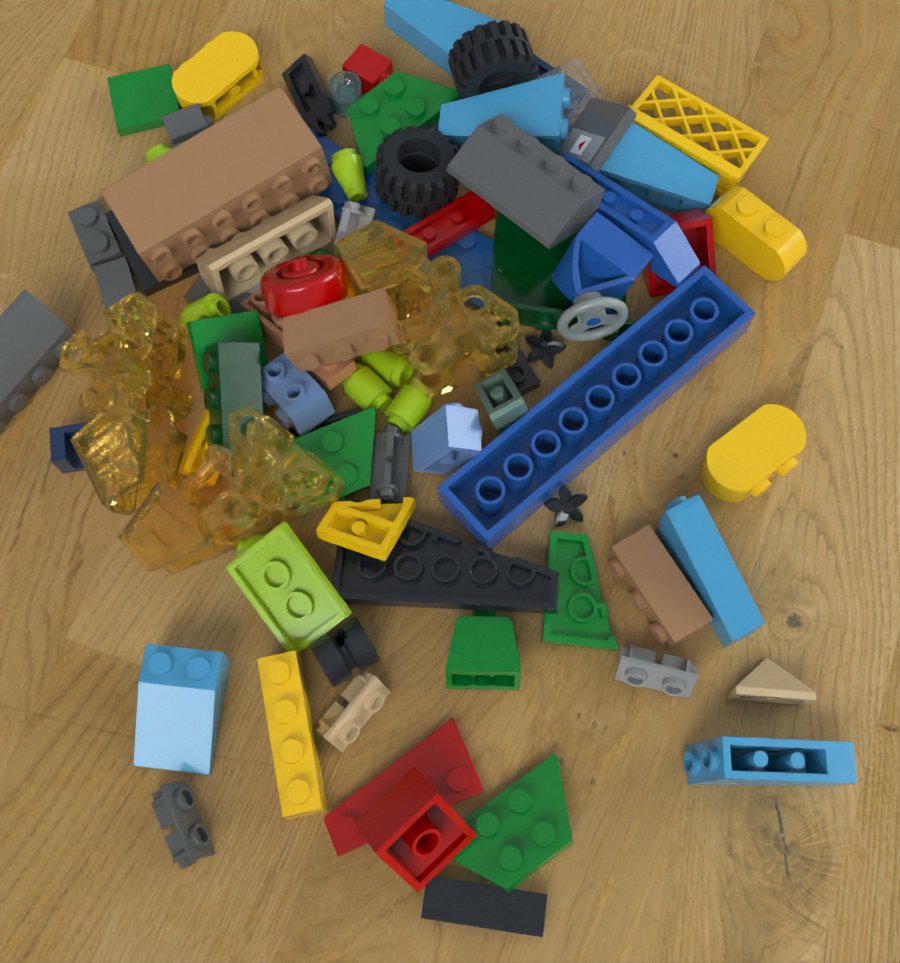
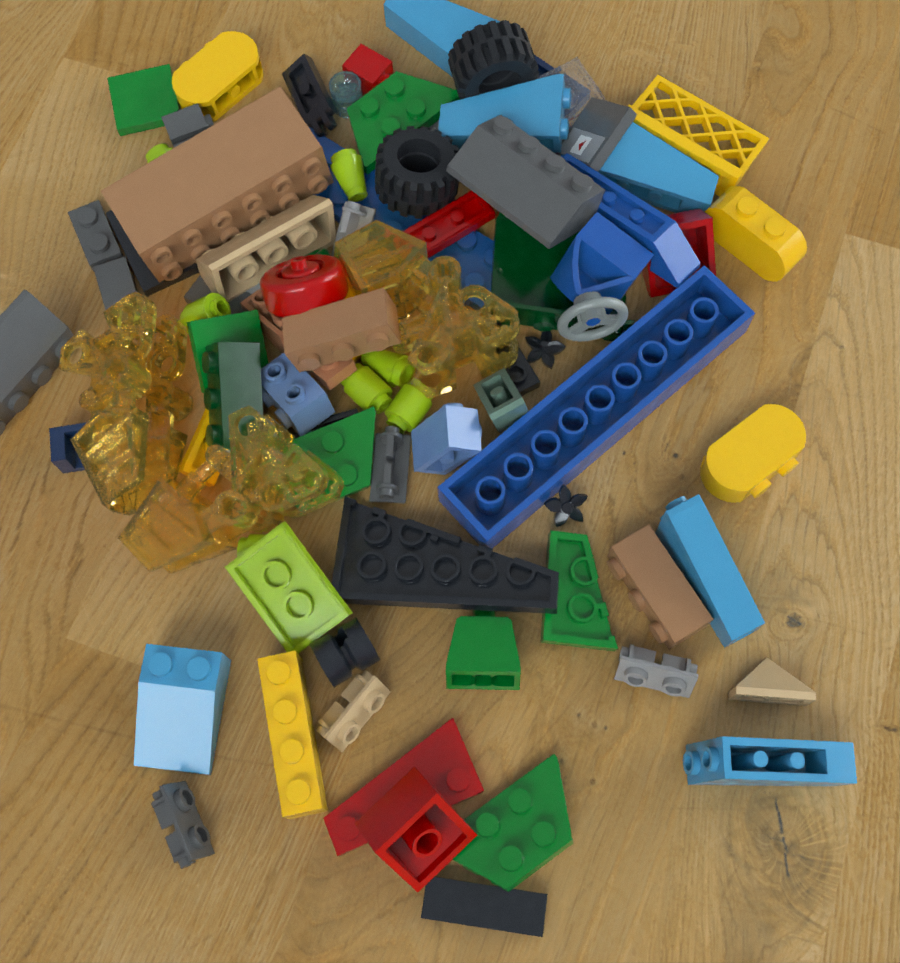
yellow wing [316,497,416,561] -> none

